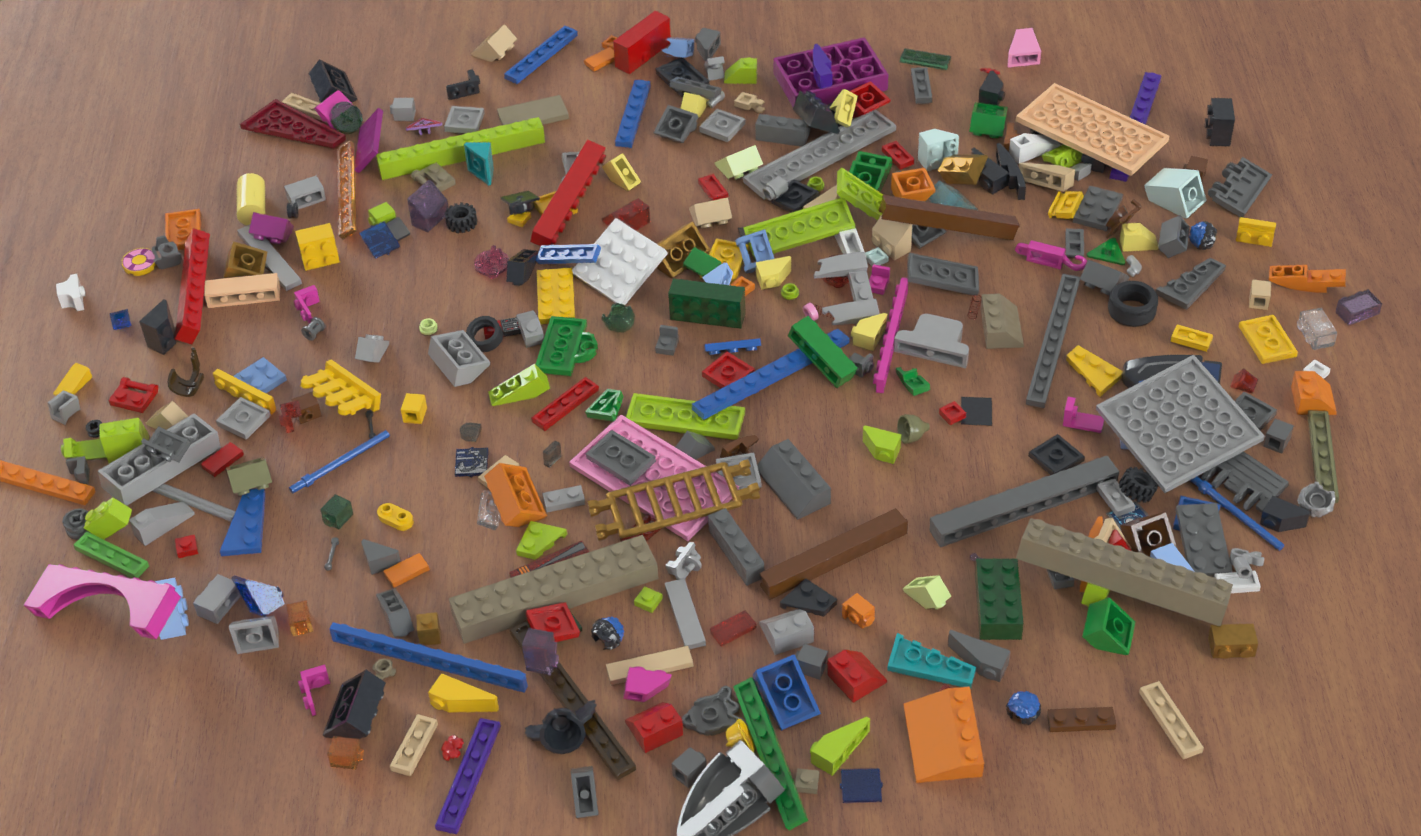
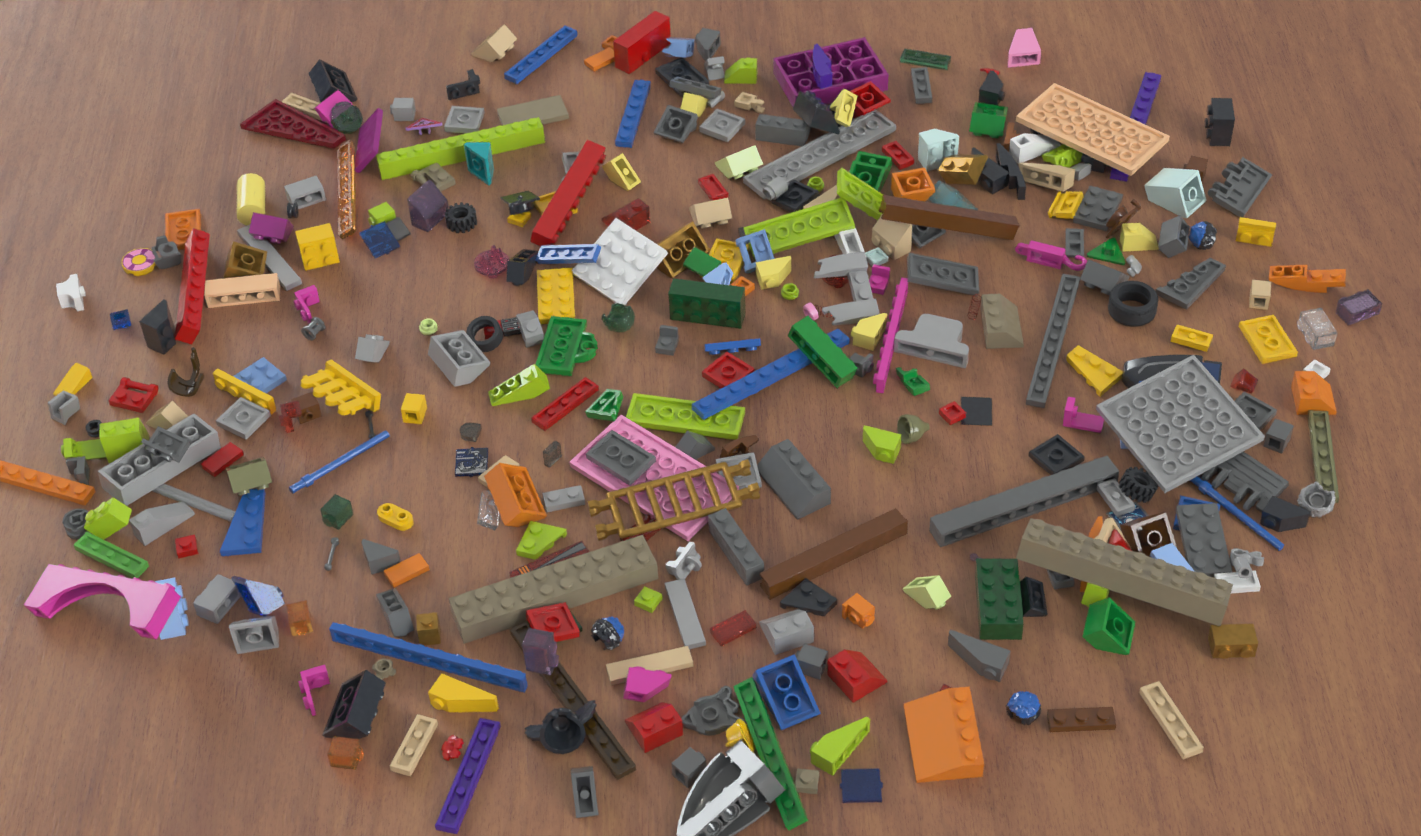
teal wing [887,633,976,689] -> none
none -> black slope [1020,576,1048,617]

